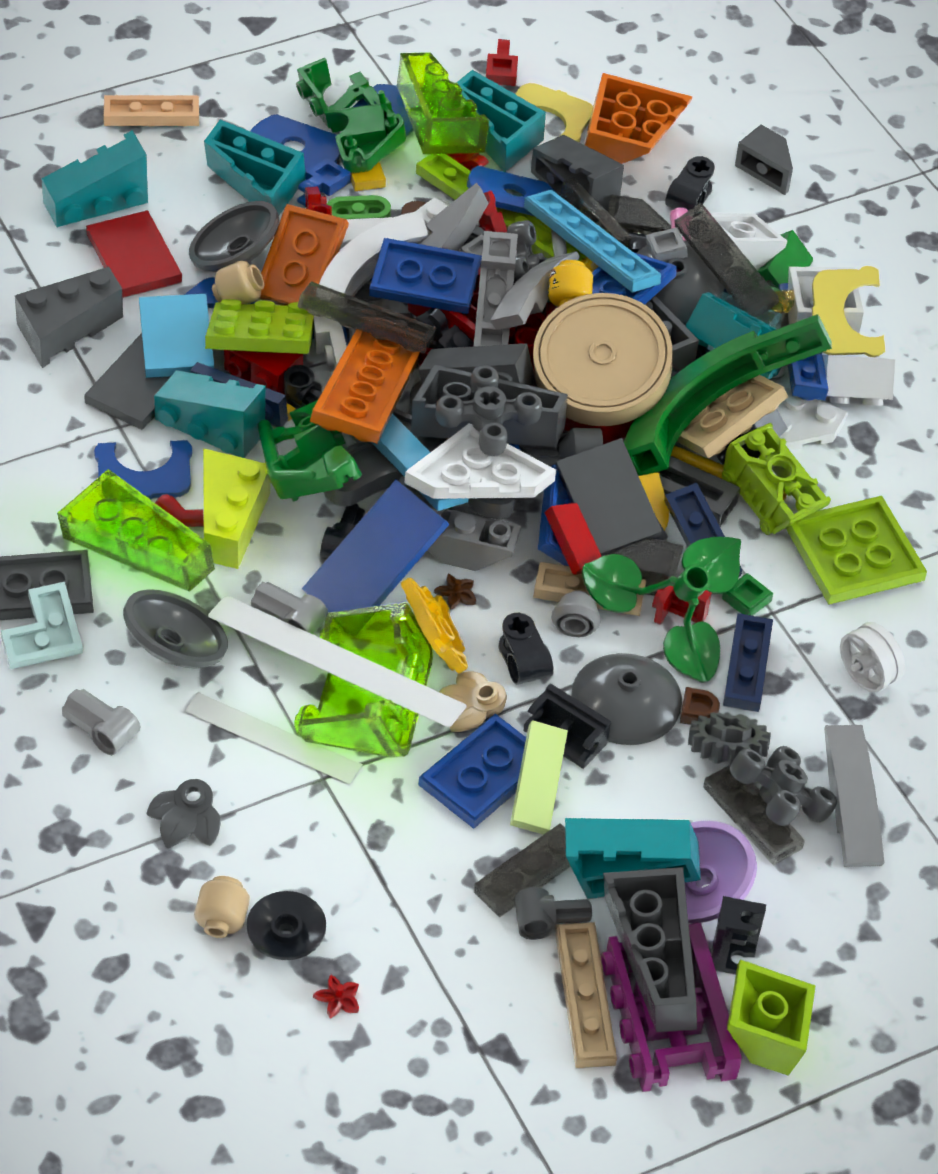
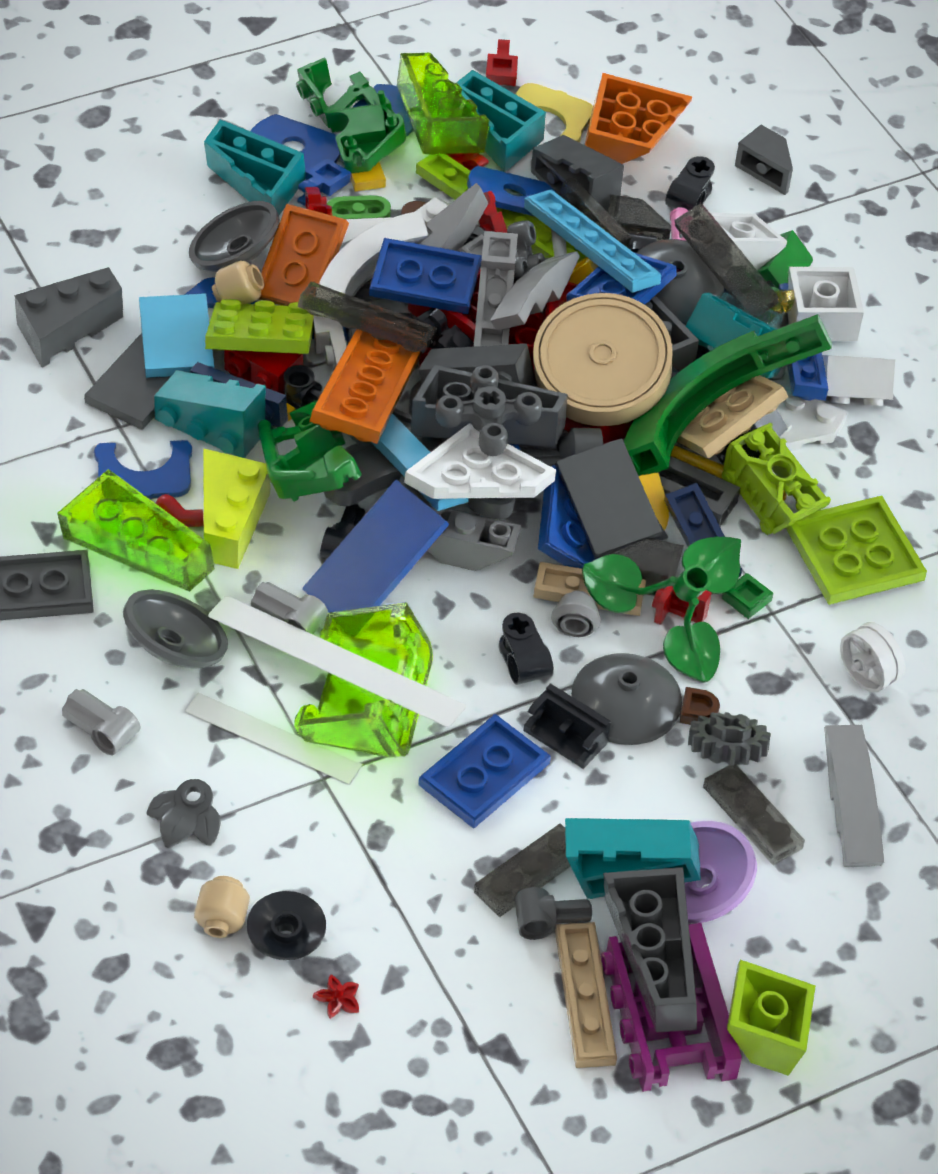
light aqua plate [1,582,83,669] -> none
teal wedge [41,130,148,227] -> none
red tile [86,210,182,298] -> none
light nougat plate [104,95,199,127] -> none
yellow tile [401,578,468,674] -> none
reddish brown plant [433,573,476,610] -> none
tan plate [439,671,507,732] -> none
yellowish green tile [510,720,568,835] -> none
red tile [544,503,602,575] -> none
yellow head [548,260,593,307] -> none
light grey tile [646,227,688,262] -> none
black hinge [711,896,767,975] -> none
dark blue plate [723,613,773,712] -> none
dark grey gear [730,746,837,826] -> none
light yellow piece [811,266,885,357] -> none

